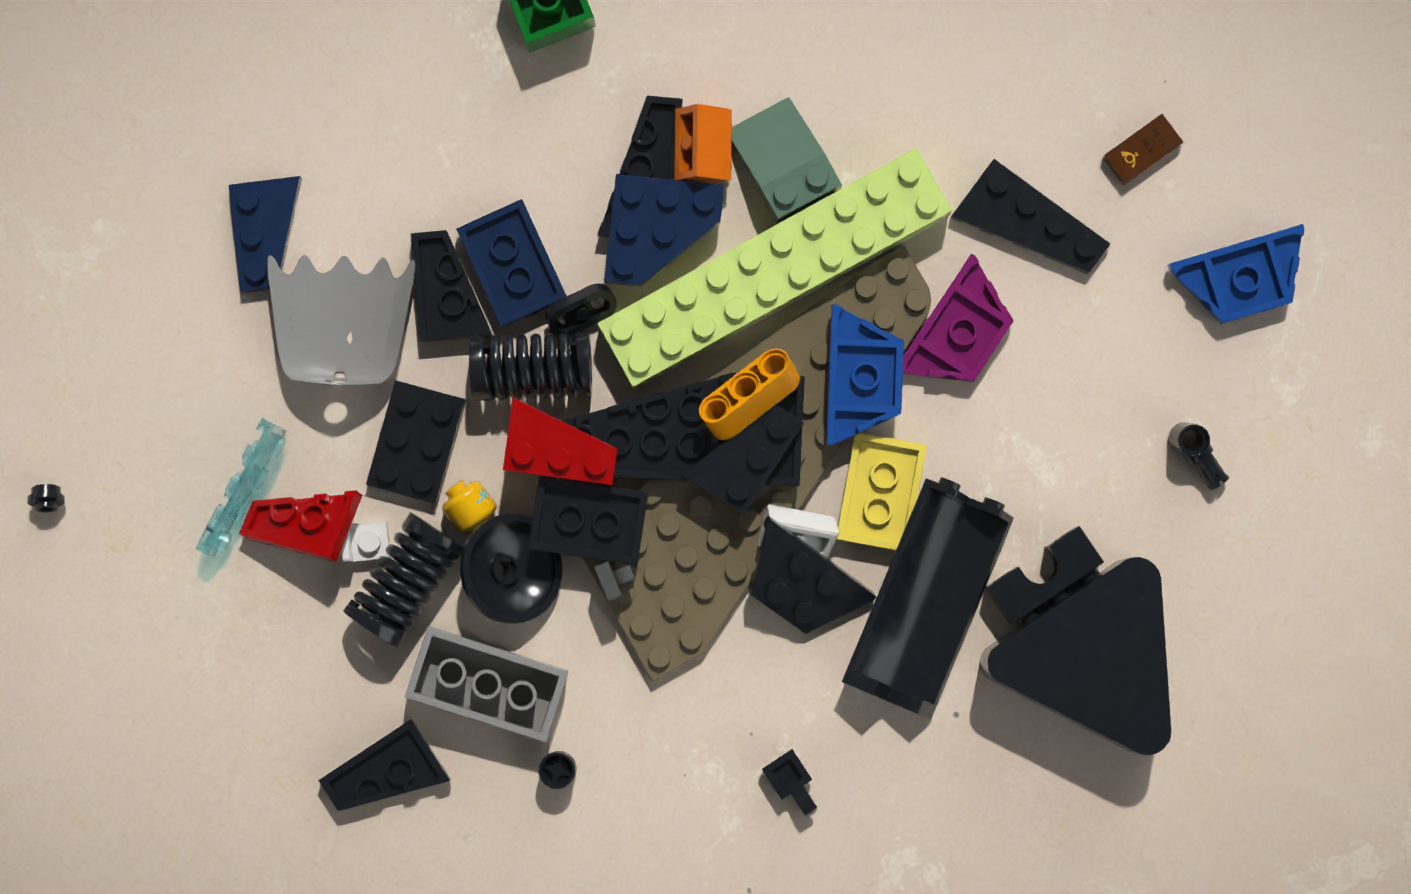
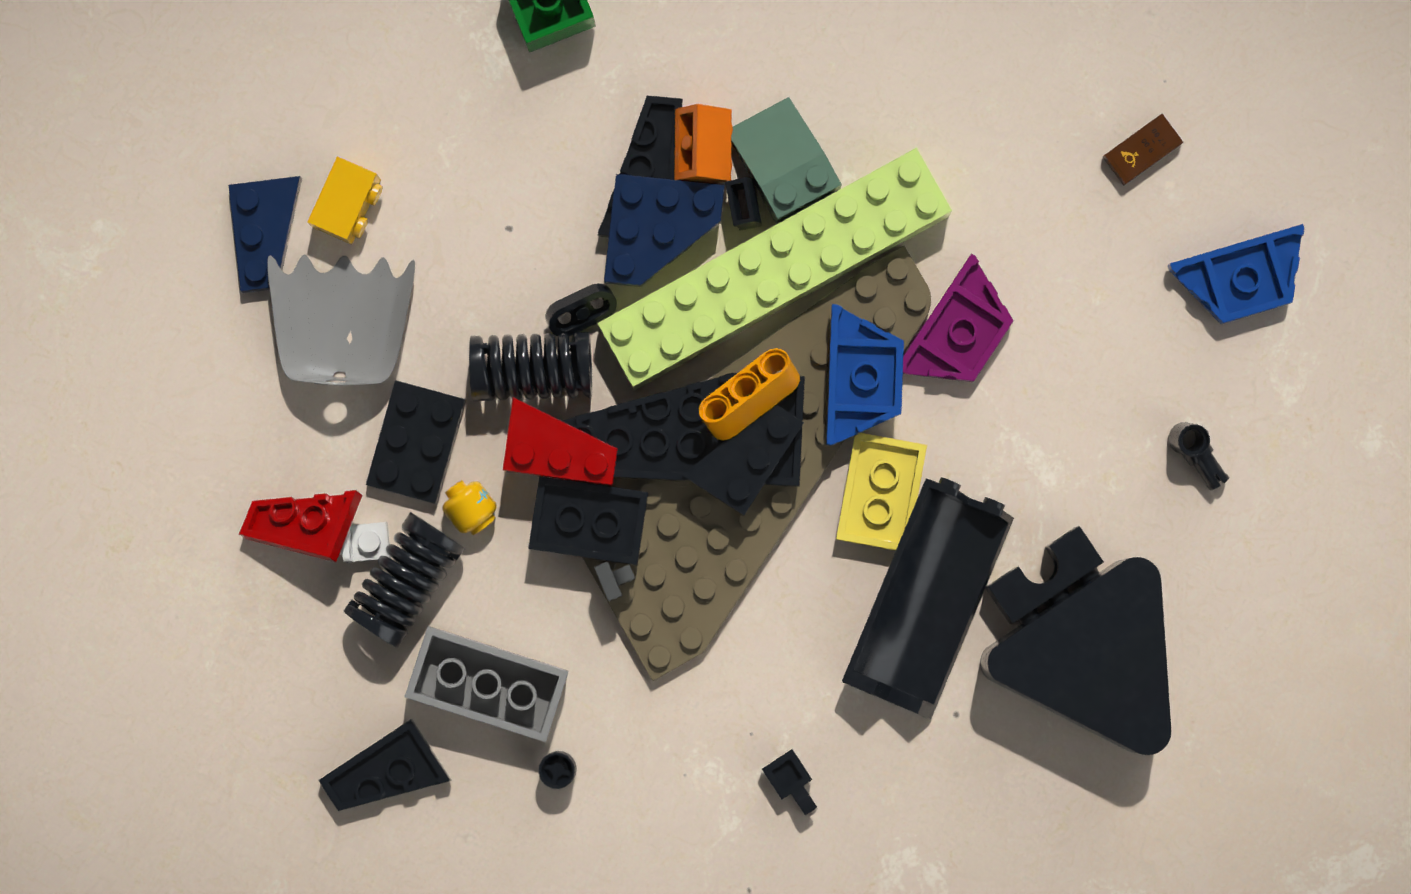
black plate [27,484,65,513] -> none
clear light blue wing [195,418,287,557] -> none
black wing [410,230,493,342] -> none
dark blue plate [456,199,567,328] -> none
black dish [460,514,562,624] -> none
black wing [748,515,877,634] -> none
white slope [758,504,839,558] -> none
black wing [950,159,1110,274] -> none
none -> yellow brick [307,156,383,245]
none -> black piece [725,177,762,231]

